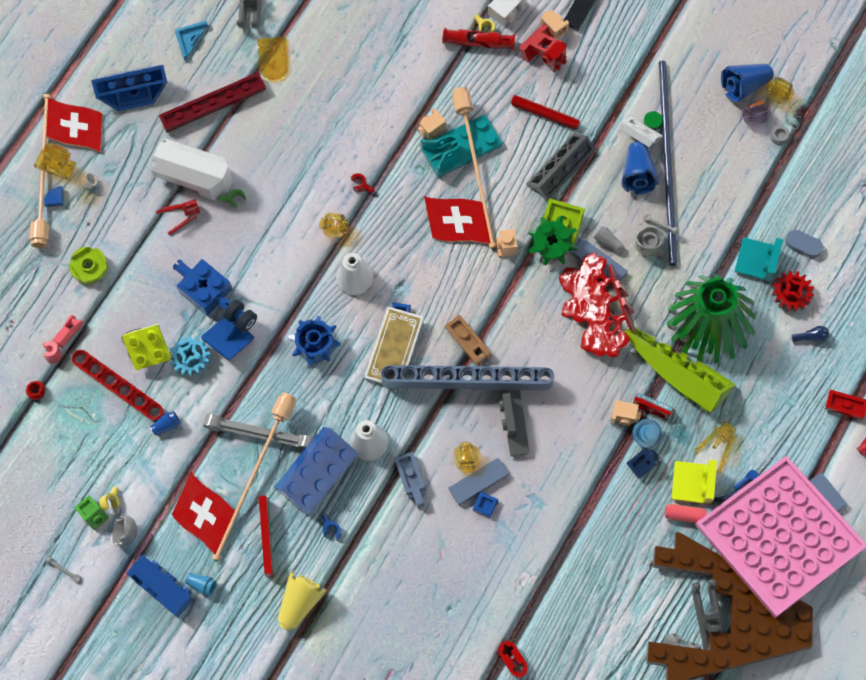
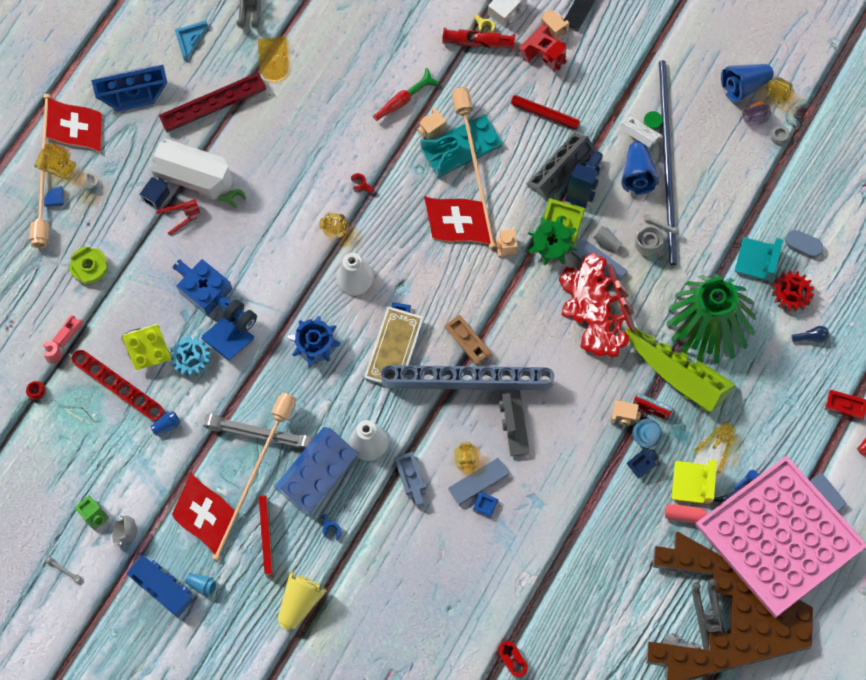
light yellow piece [99,486,120,511] -> none
none -> dark blue brick [140,177,170,210]
none -> red piece [373,68,439,121]
none -> dark blue brick [565,151,603,208]

